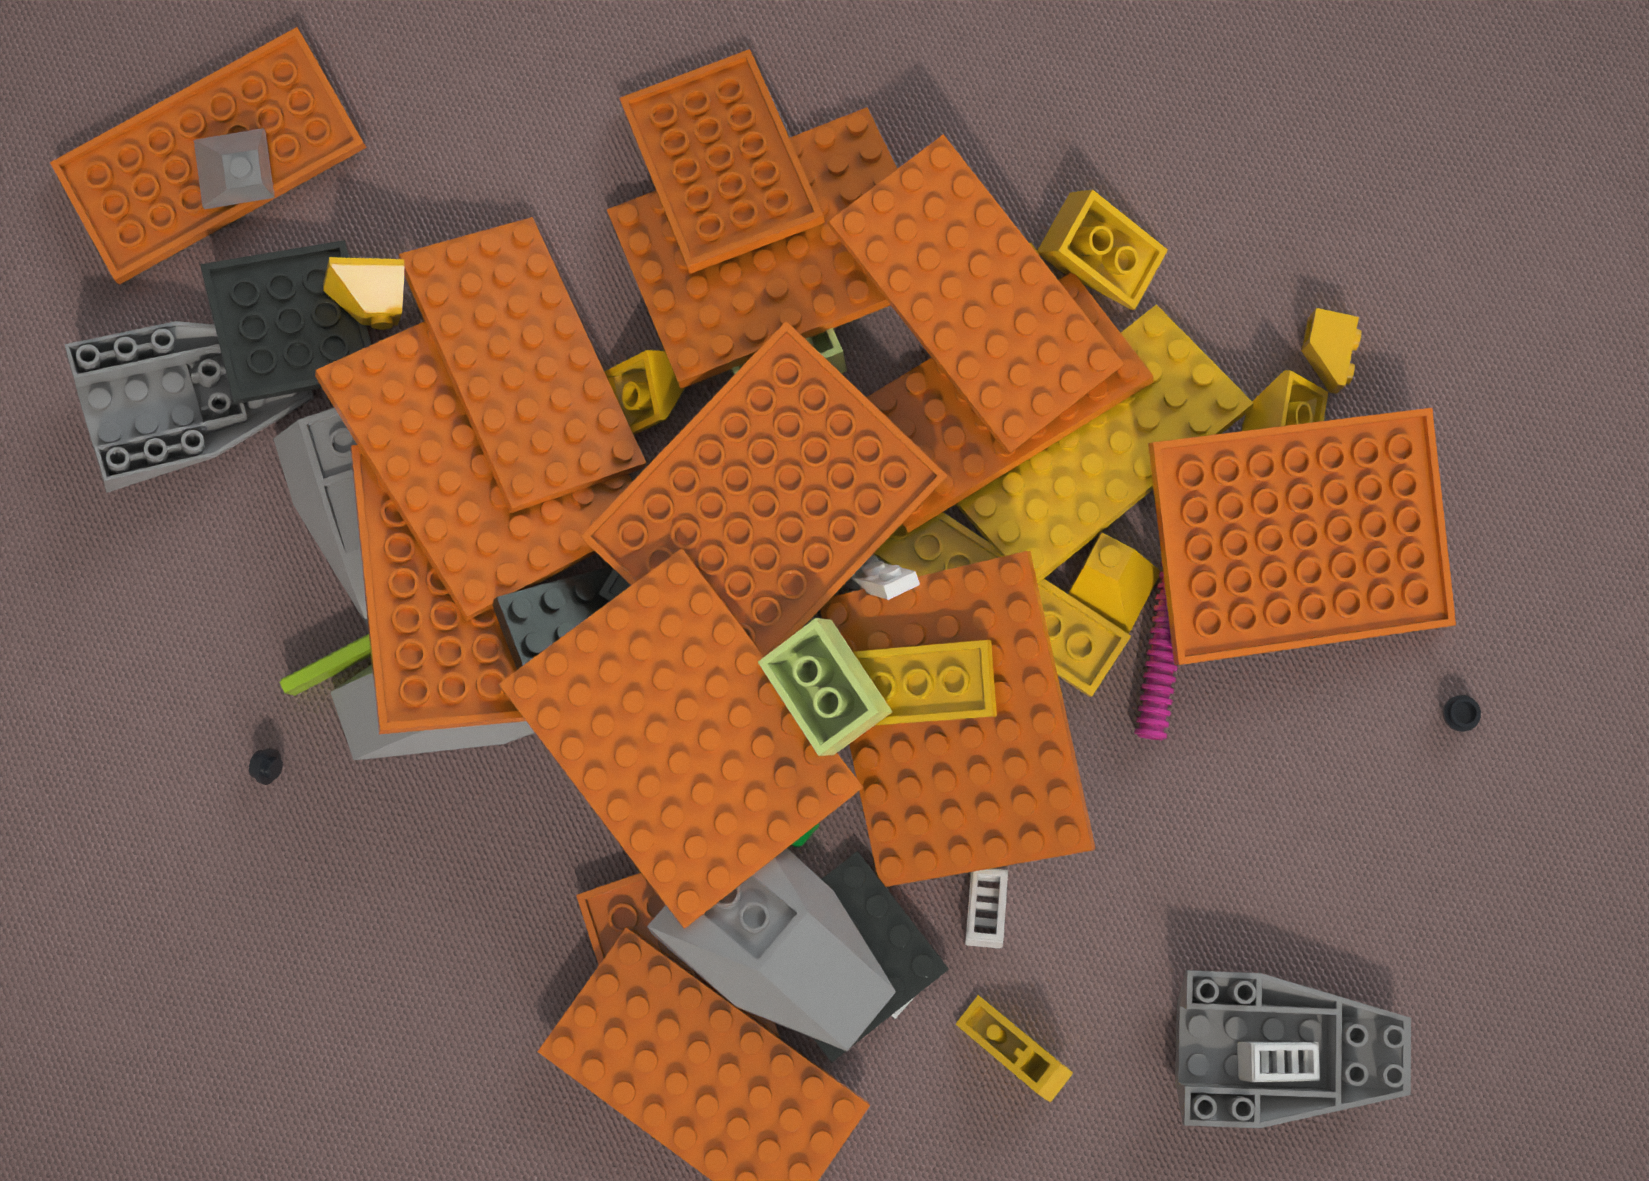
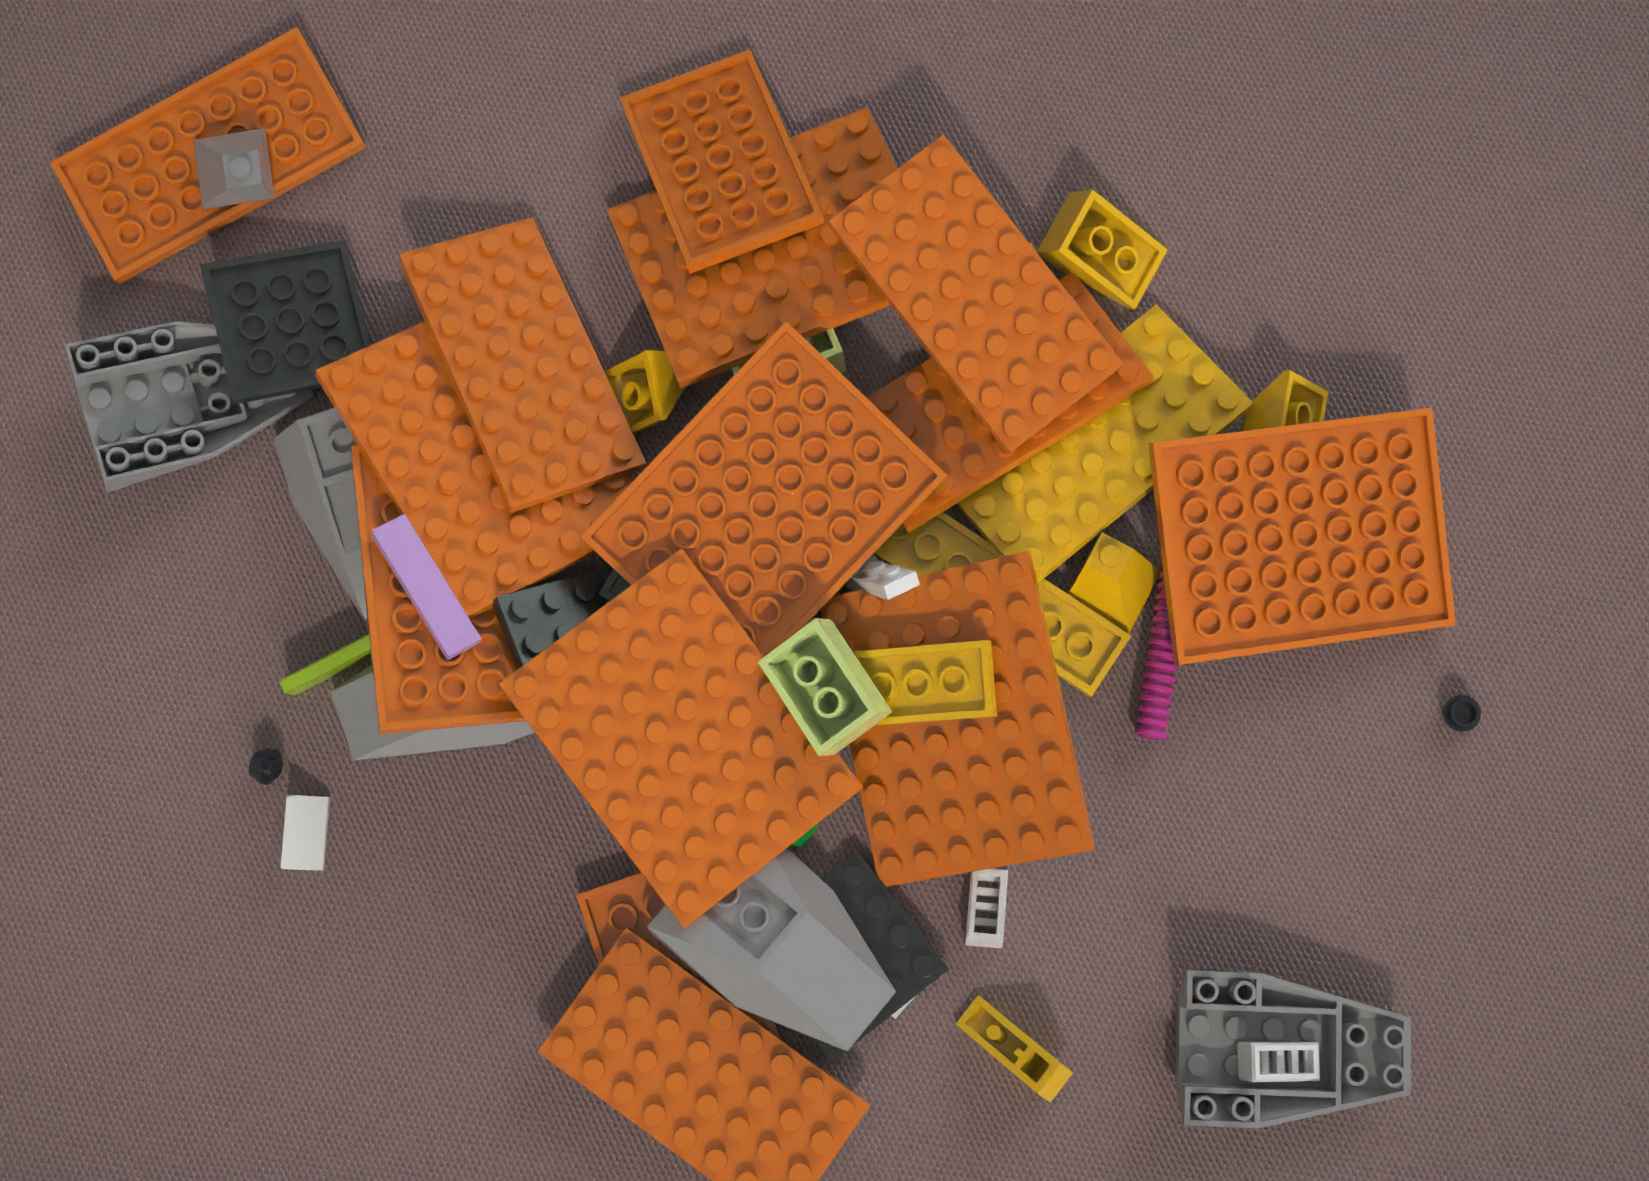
yellow slope [323,257,404,330] -> none
yellow slope [1301,308,1362,394] -> none
none -> white slope [281,795,330,871]
none -> lavender tile [371,514,482,660]

